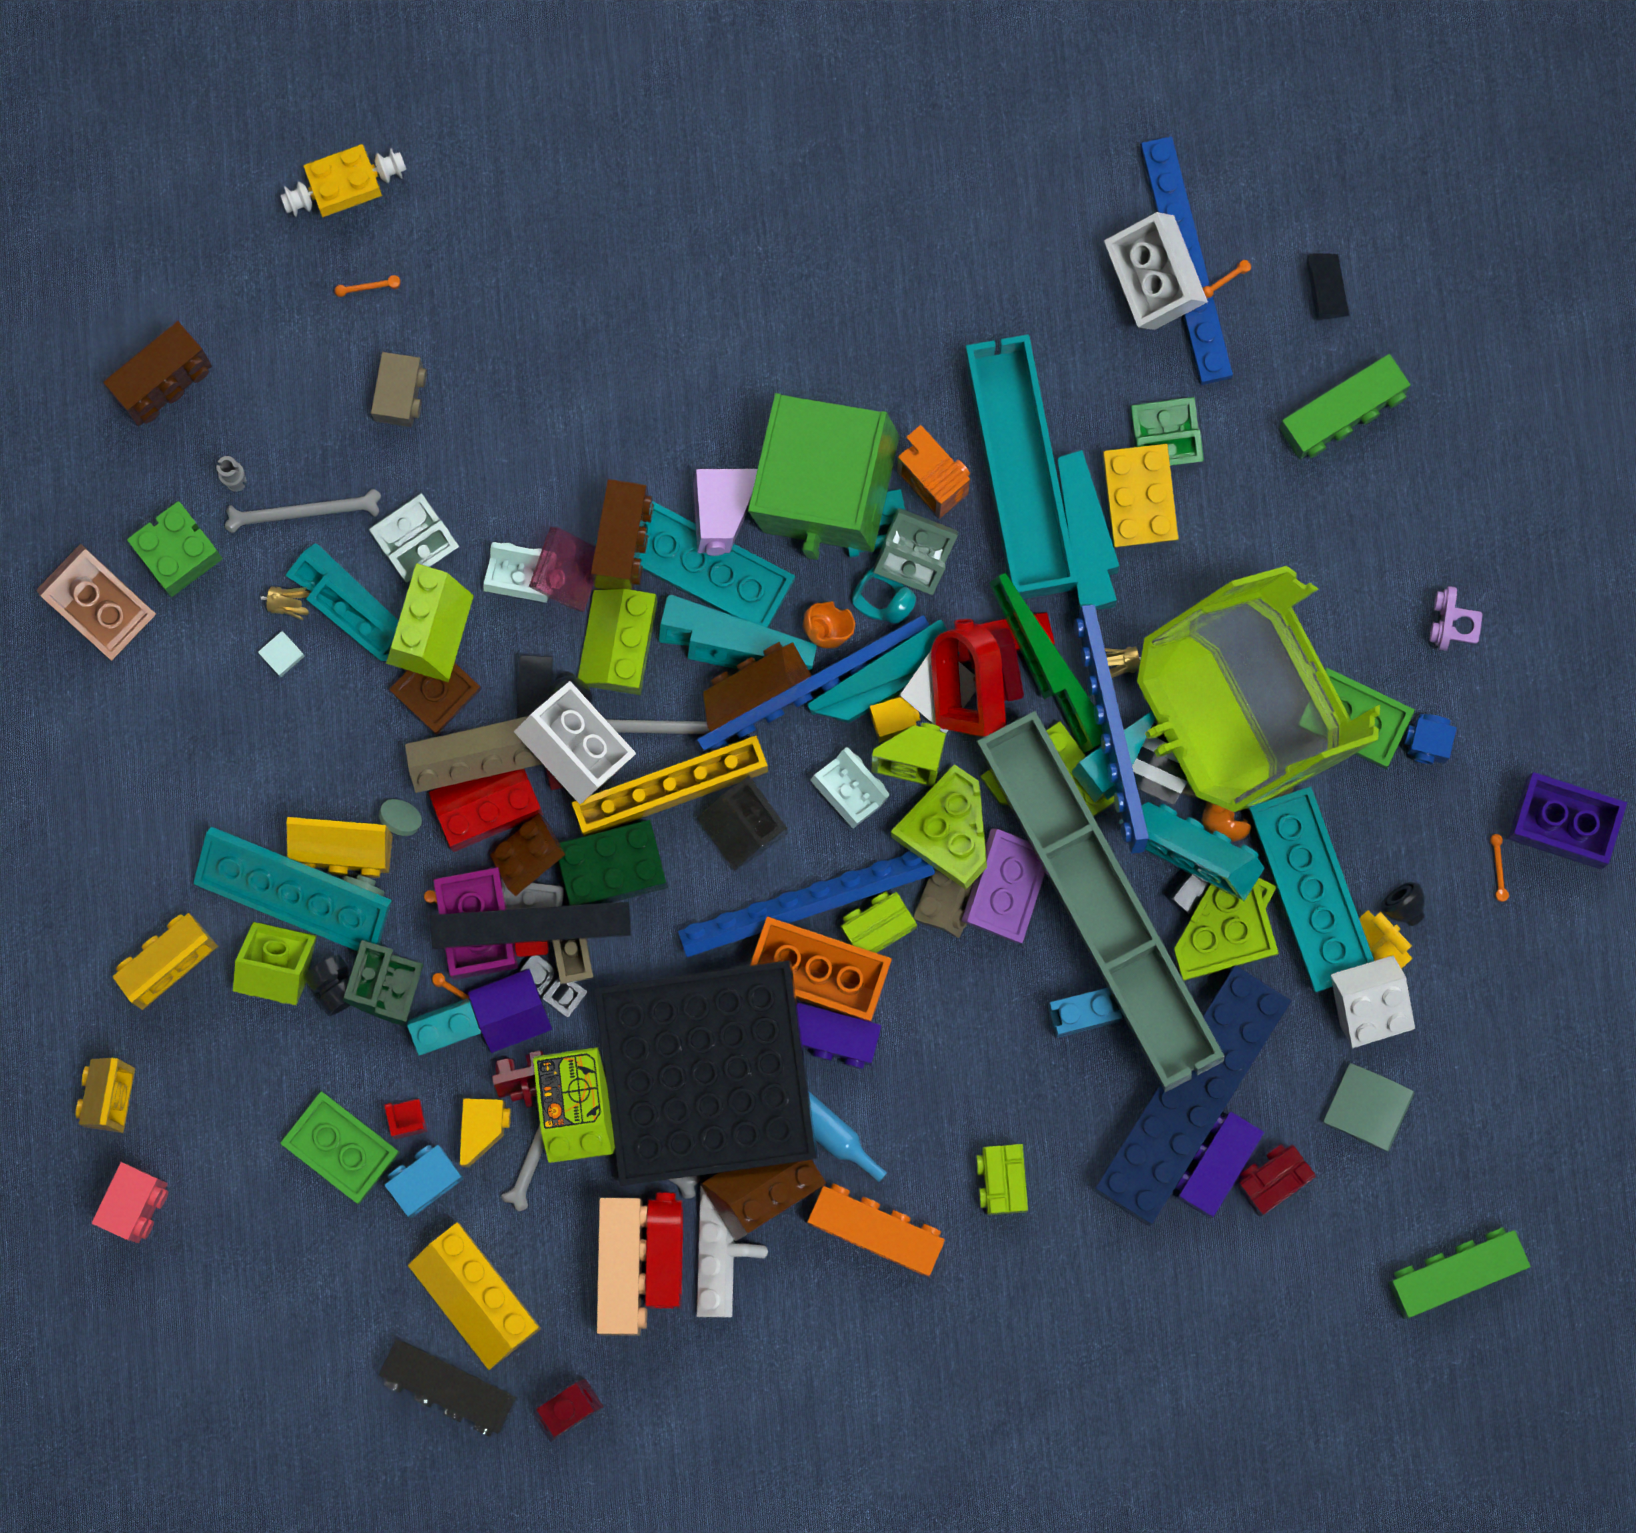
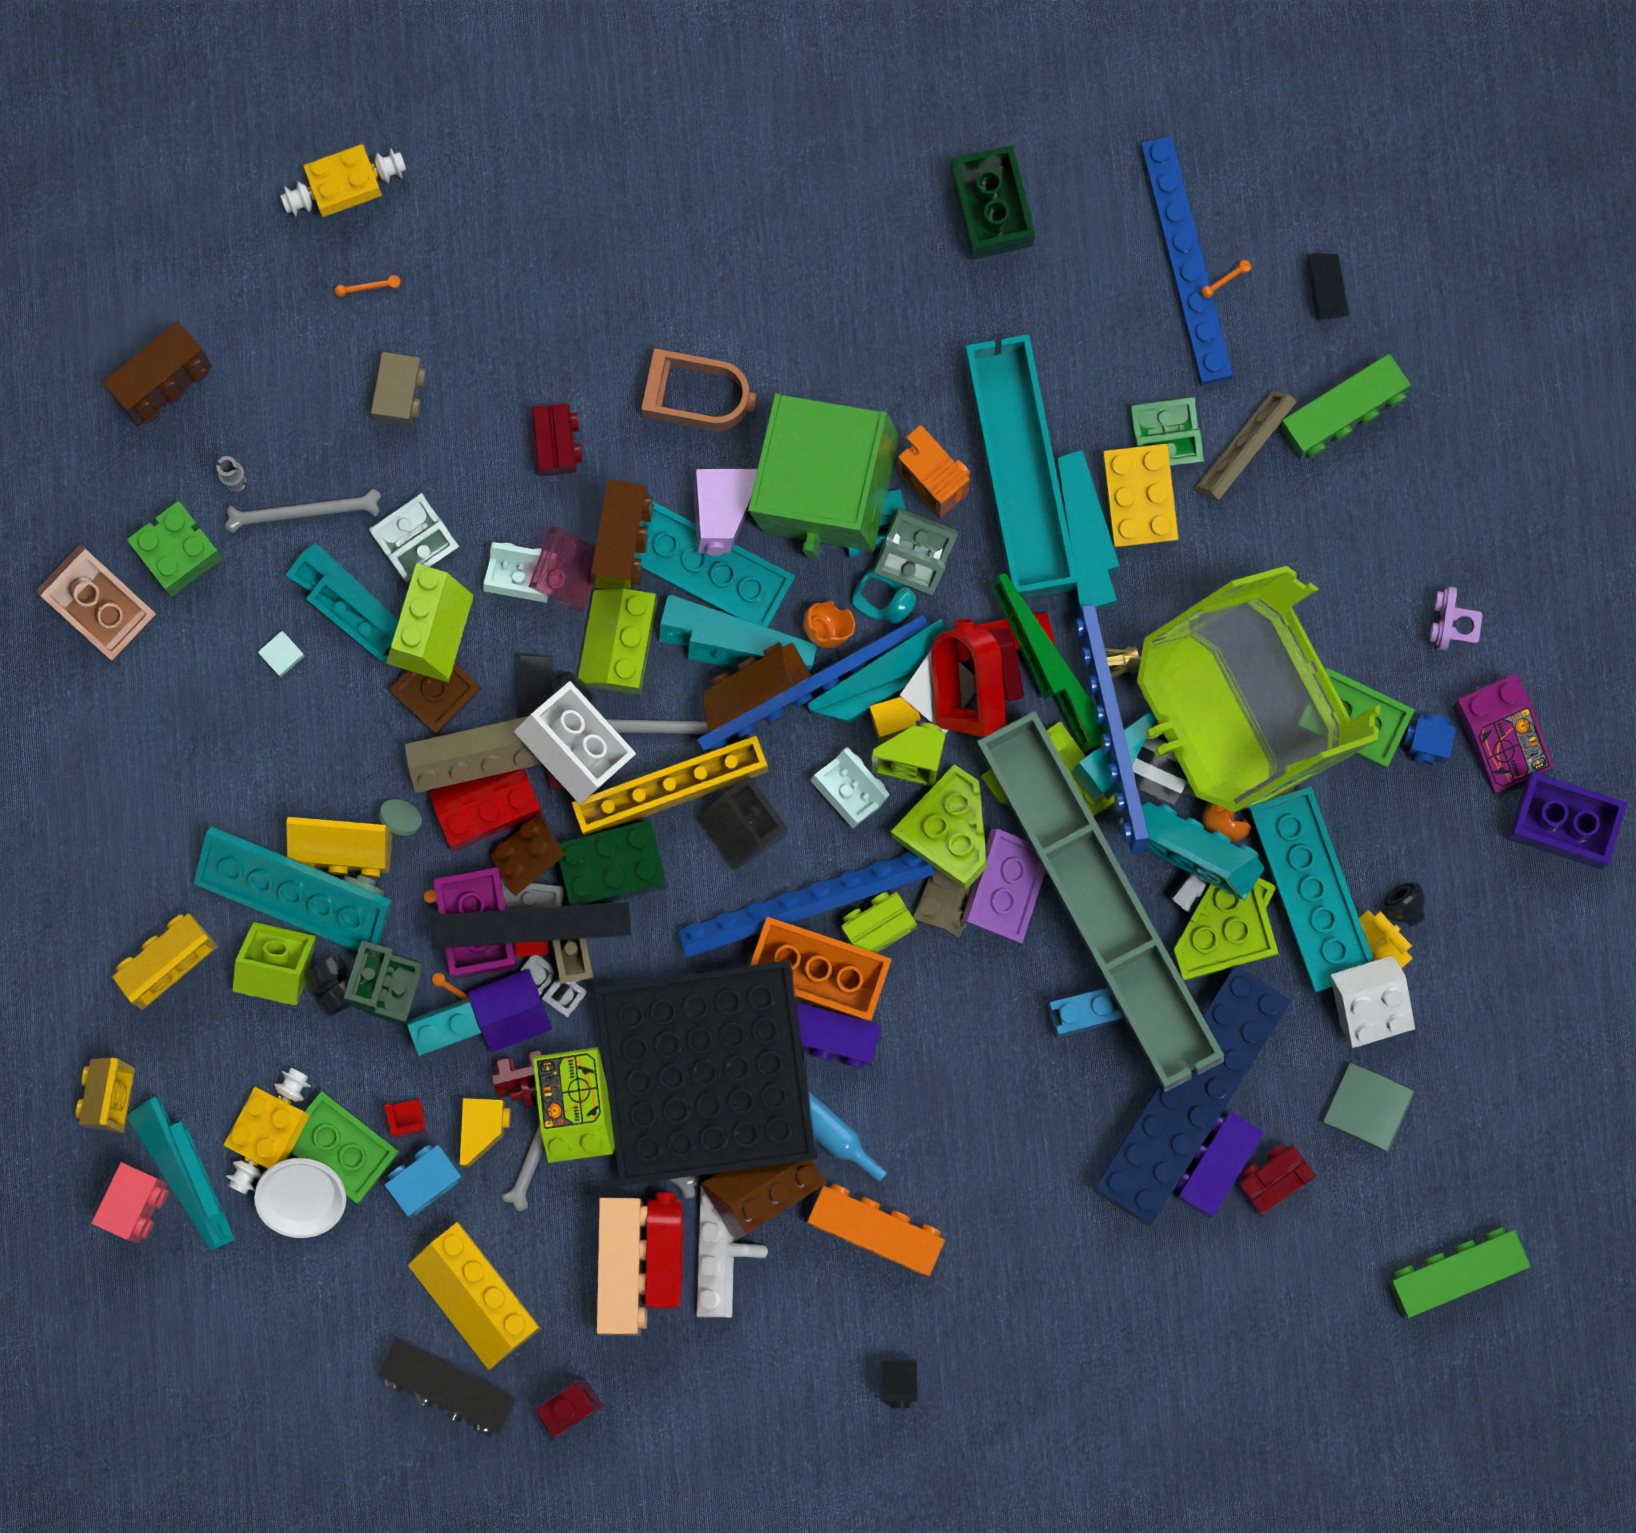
pearl gold piece [261,586,311,621] -> none
lime brick [976,1144,1028,1215] -> none
white brick [1104,212,1208,330] -> none
orange hinge [1490,834,1509,902] -> none
none -> teal wedge [127,1097,236,1250]
none -> yellow plate [224,1068,311,1195]
none -> white piece [255,1158,346,1238]
none -> dark red brick [531,403,583,477]
none -> nougat window [641,348,757,431]
none -> black slope [882,1361,918,1409]
none -> dark green brick [950,145,1035,260]
none -> dark tan tile [1196,391,1297,500]
none -> magenta slope [1452,673,1554,794]

